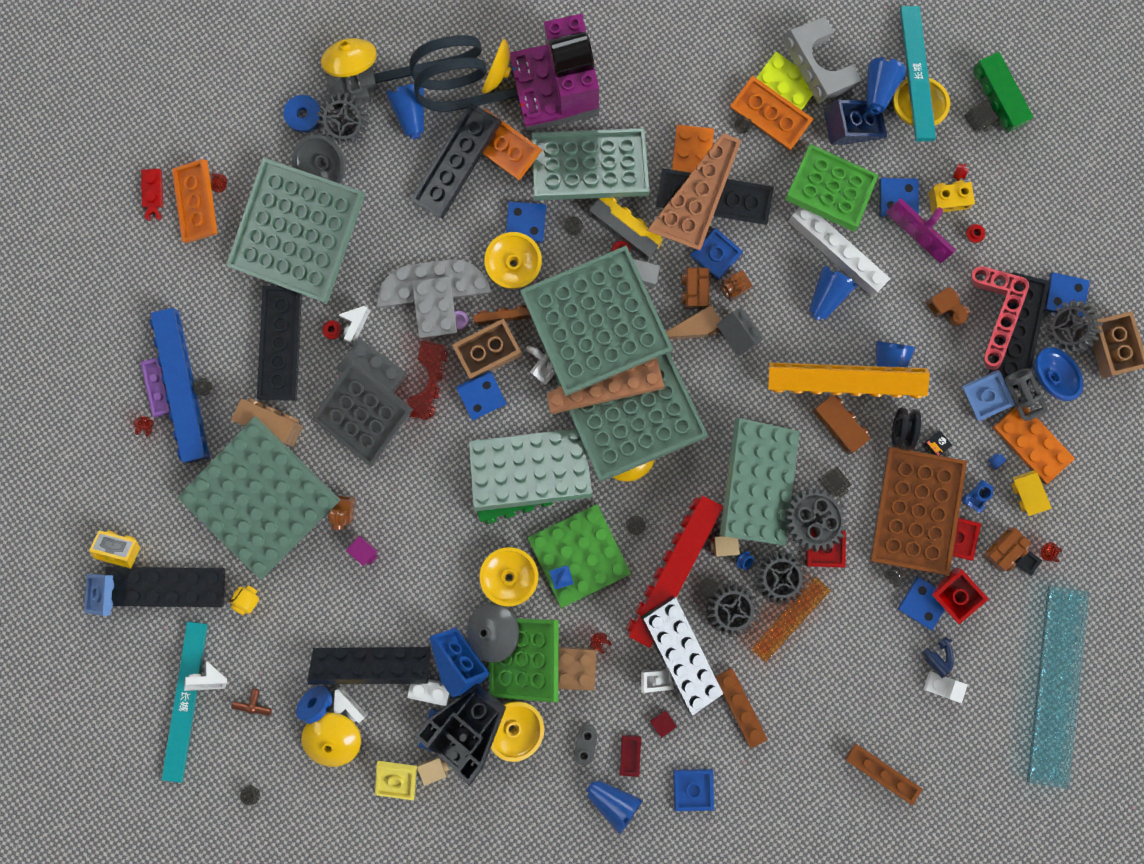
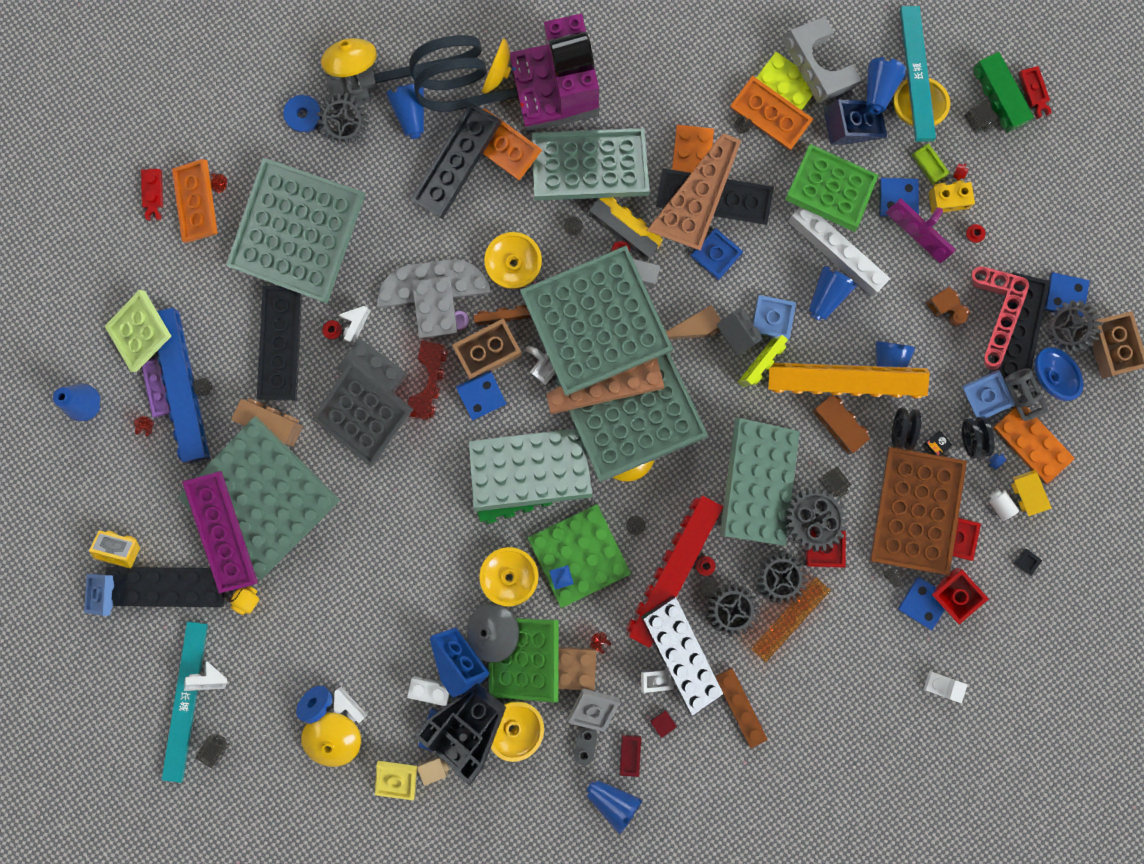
copper piece [231,688,272,716] -> none
clear smoke plate [240,785,260,805] -> none
dark grey dish [292,134,346,184] -> none
black plate [307,647,431,685] -> none
dark orange brick [328,495,355,530] -> none
magenta brick [346,536,379,566] -> none
blue tile [506,201,546,243] -> none
blue tile [673,769,714,811] -> none
dark orange brick [681,268,709,309] -> none
tan brick [710,536,740,557] -> none
dark orange brick [721,270,753,301] -> none
blue plate [736,551,754,570] -> none
dark orange plate [845,743,923,806] -> none
dark blue plant [922,637,954,679] -> none
blue plate [961,480,994,513] -> none
dark orange brick [983,527,1031,572] -> none
clear light blue plate [1027,586,1089,789] -> none
clear red plate [1041,542,1063,562] -> none
none -> blue cone [53,383,101,421]
none -> yellowish green plate [105,290,171,372]
none -> magenta plate [182,471,258,593]
none -> clear smoke brick [195,734,230,768]
none -> light grey plate [568,689,620,732]
none -> red plate [696,556,716,576]
none -> neon yellow plate [737,335,788,387]
none -> medium blue plate [753,295,796,341]
none -> lime tile [912,143,950,185]
none -> black wheel [961,416,995,459]
none -> white brick [989,490,1019,521]
none -> red plate [1018,66,1052,119]

